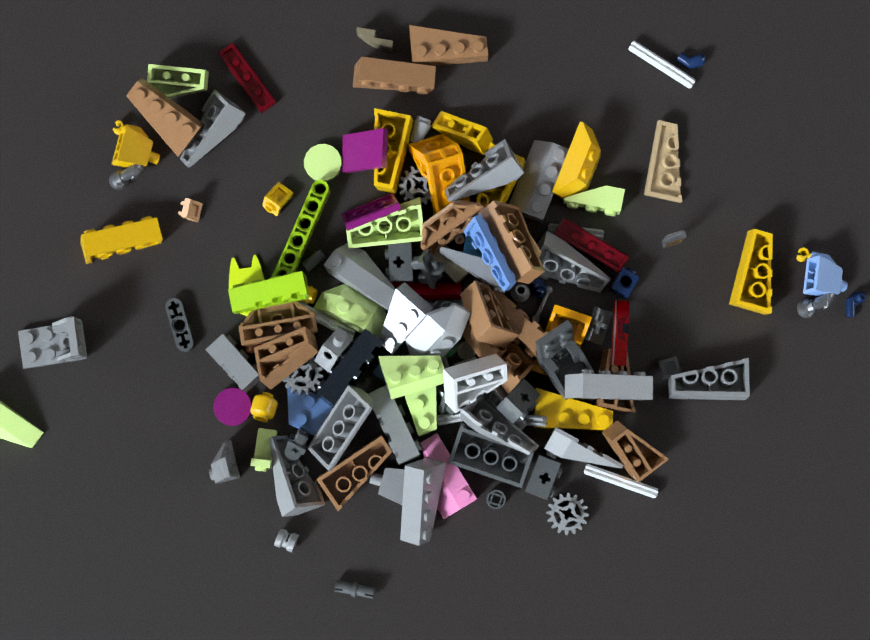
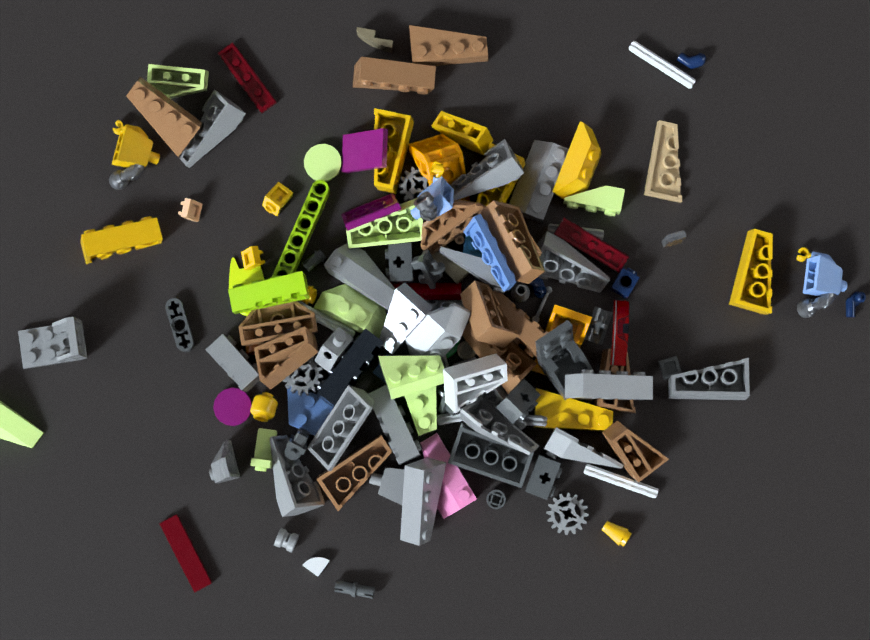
light grey cone [410,116,431,142] -> none
none -> dark red tile [159,514,212,593]
none -> yellow tile [241,246,265,270]
none -> white tile [303,557,330,577]
none -> torso [410,161,454,221]
none -> yellow cone [602,521,632,546]

